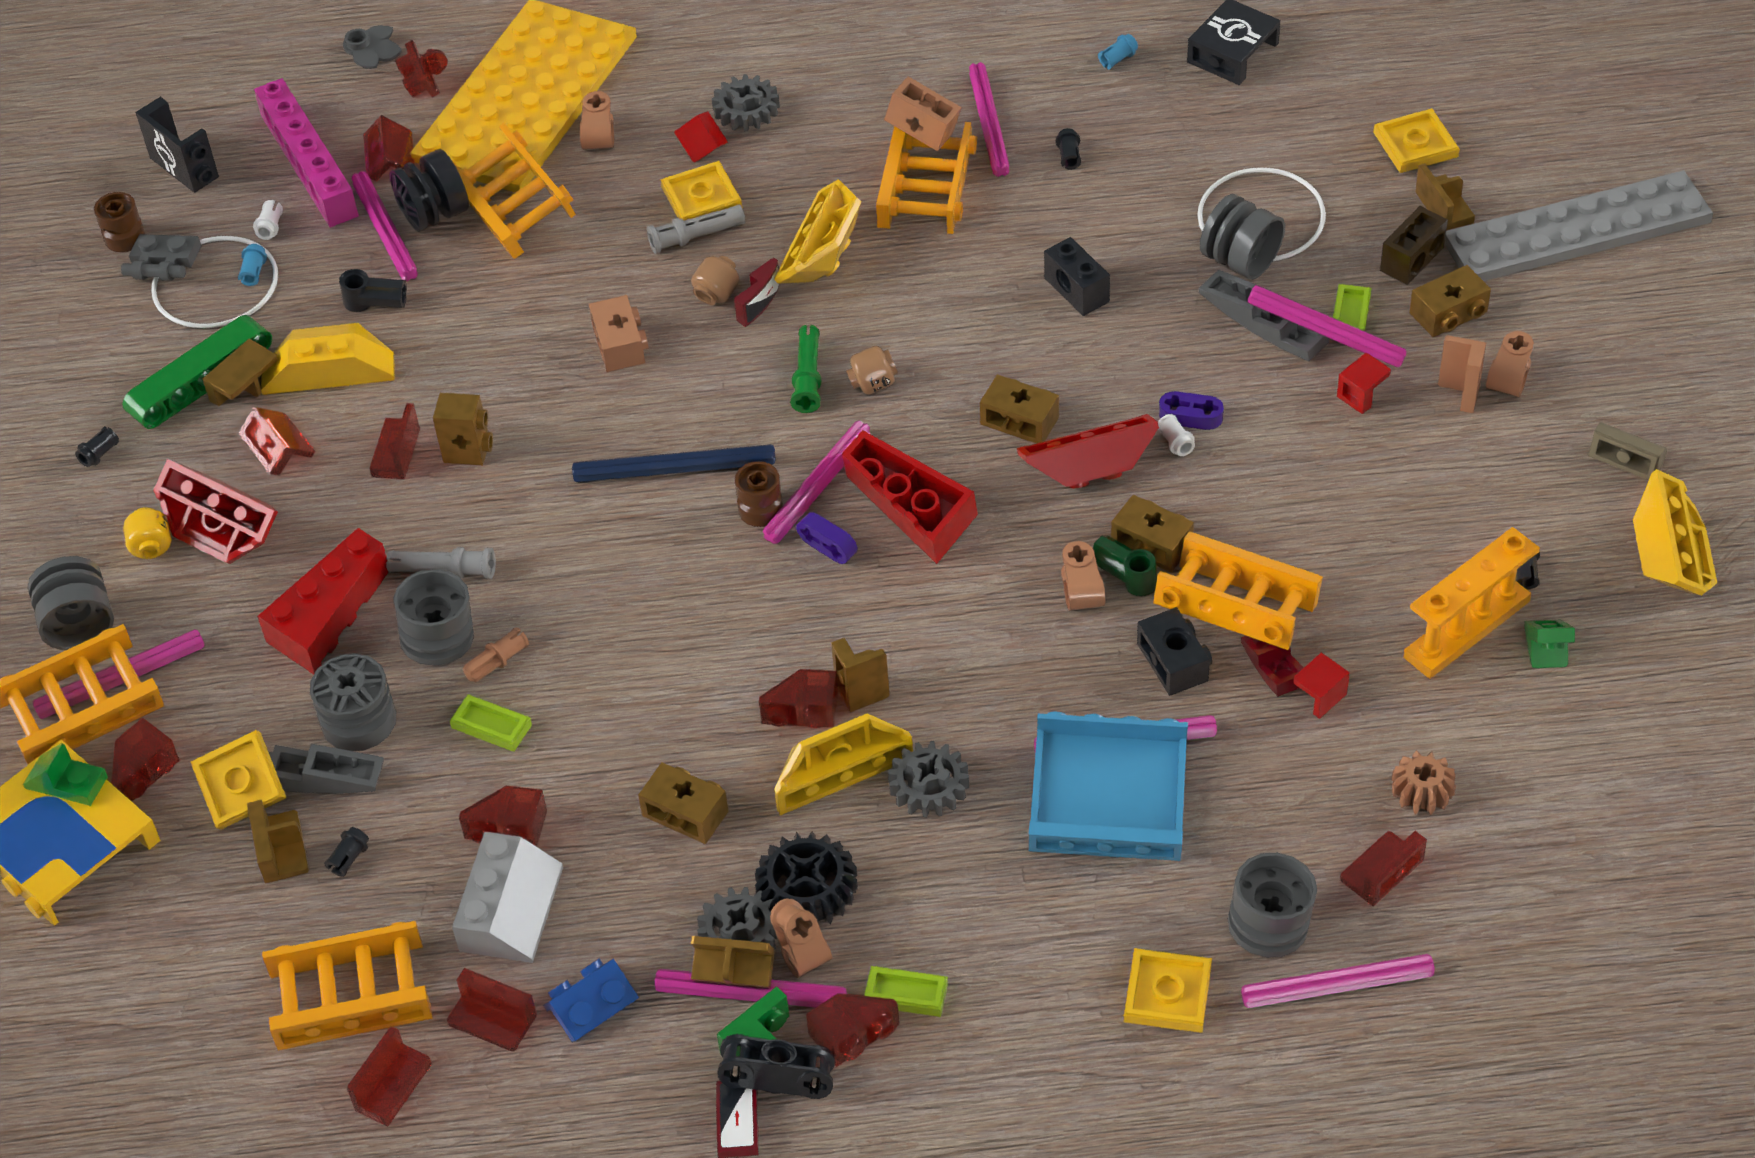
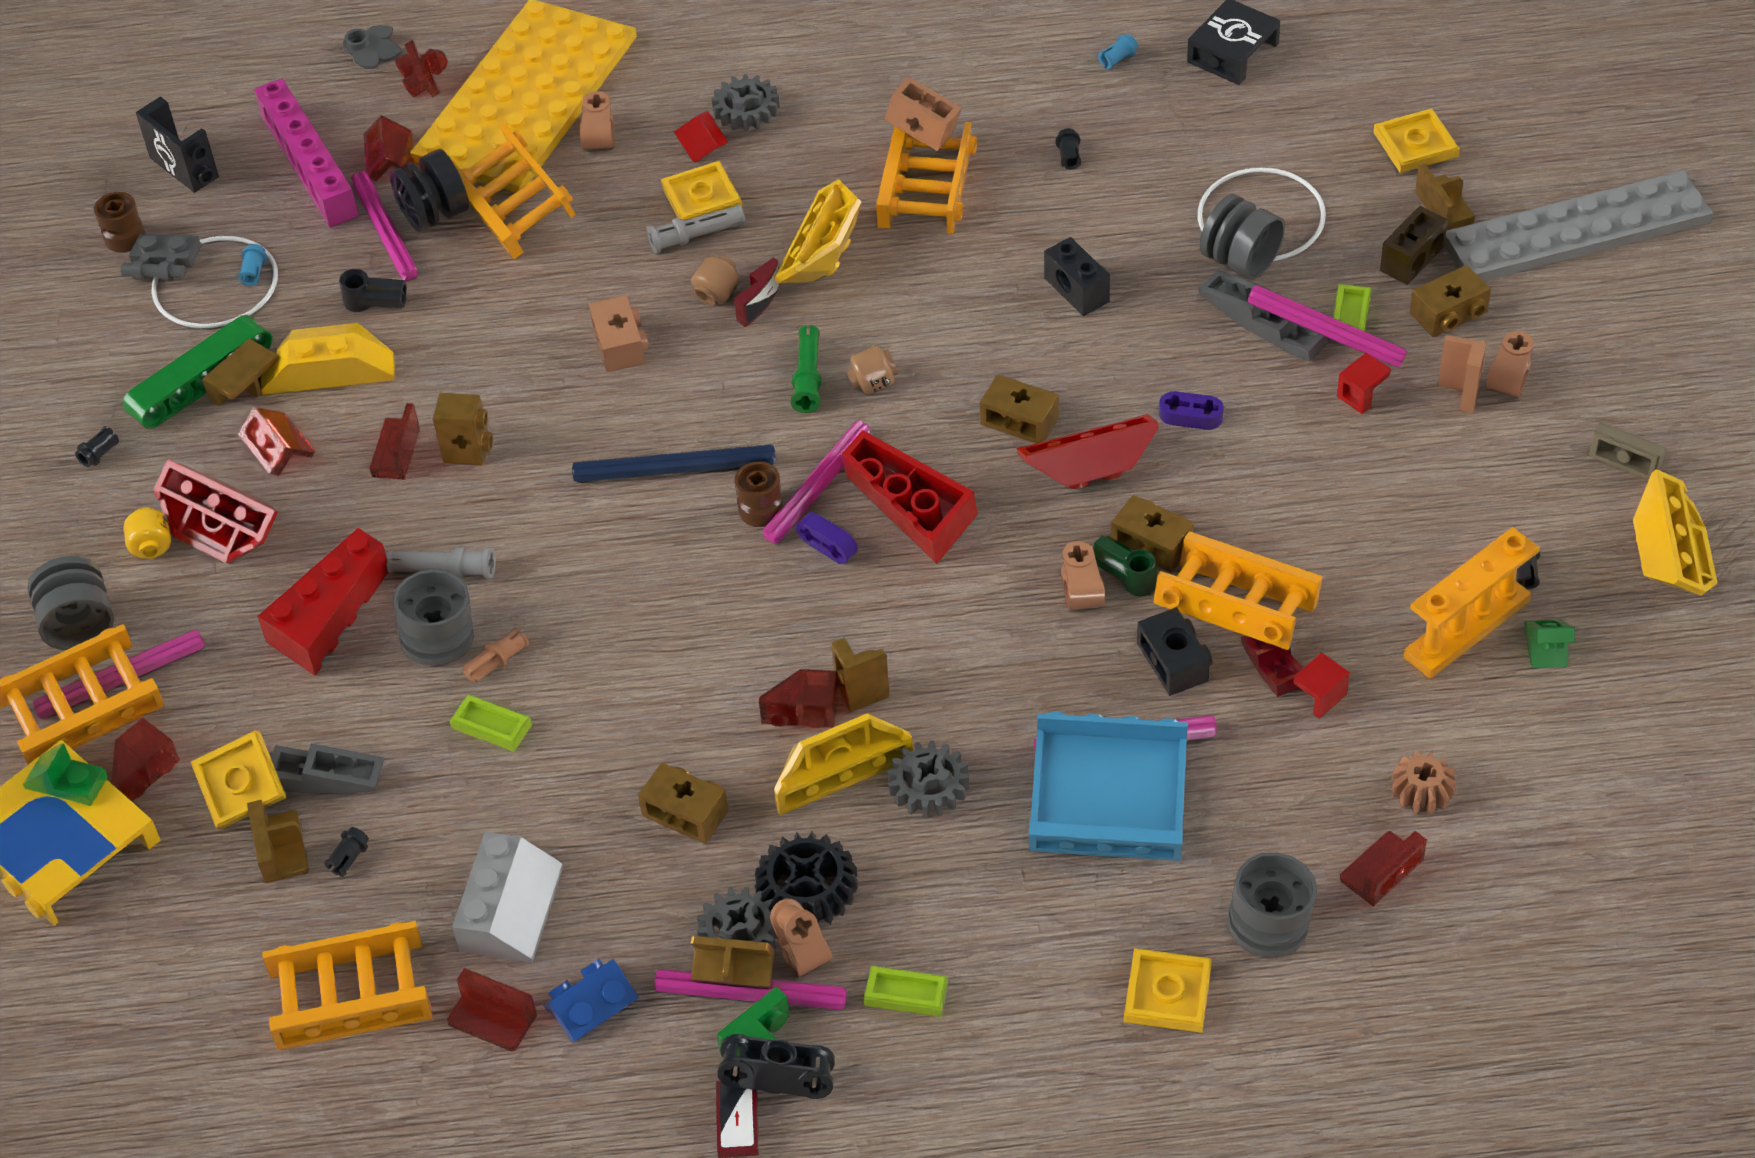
white pin [253,200,283,240] -> none
dark grey wheel [310,654,396,751] -> none
clear red panel [347,1026,432,1127] -> none
clear red slope [459,785,547,847] -> none
clear red slope [806,993,900,1067] -> none
dark pink axle [969,62,1010,177] -> none
white pin [1158,414,1195,456] -> none
dark pink axle [1241,954,1435,1008] -> none

